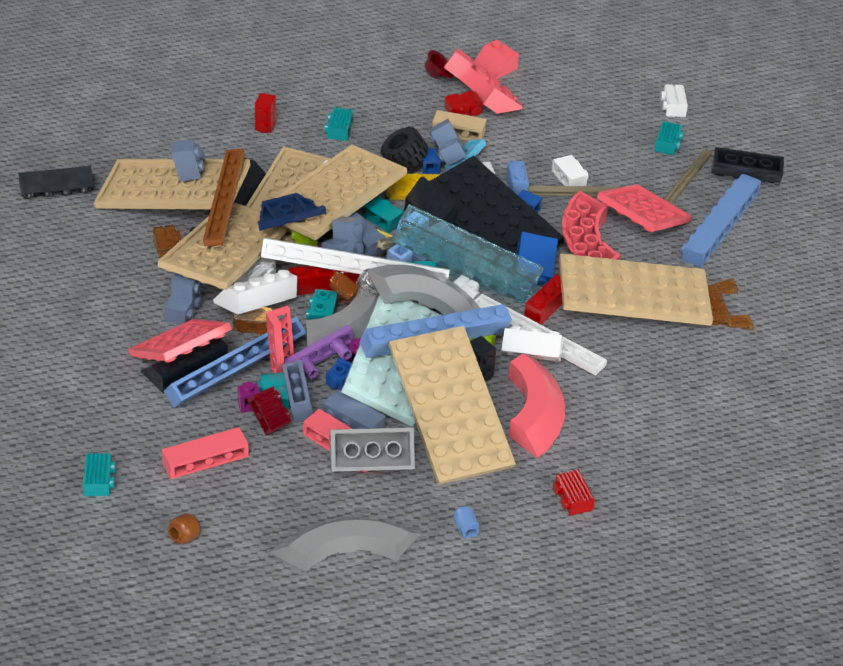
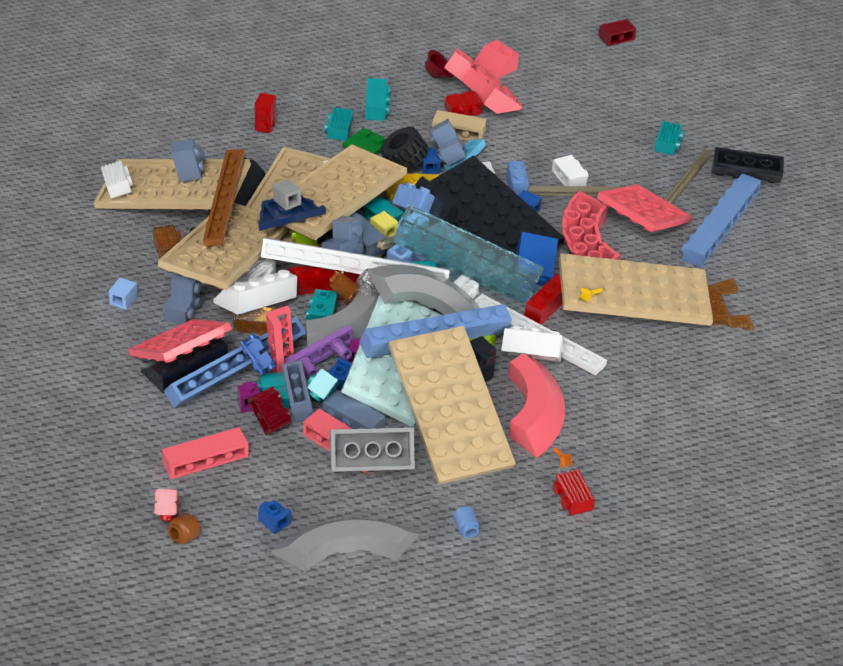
black slope [18,166,94,199] -> none
teal brick [83,453,116,496] -> none
white brick [660,84,688,117] -> none
none -> white brick [101,161,133,199]
none -> light blue brick [109,277,137,309]
none -> brick [155,489,179,522]
none -> hinge [240,334,276,375]
none -> blue brick [258,499,291,534]
none -> light grey brick [273,179,301,210]
none -> brick [307,368,340,403]
none -> green plate [342,127,386,155]
none -> teal brick [365,78,390,121]
none -> light yellow brick [370,211,398,238]
none -> medium blue brick [392,182,435,217]
none -> orange hand [553,447,572,468]
none -> yellow hand [578,287,602,302]
none -> dark red brick [598,19,636,46]

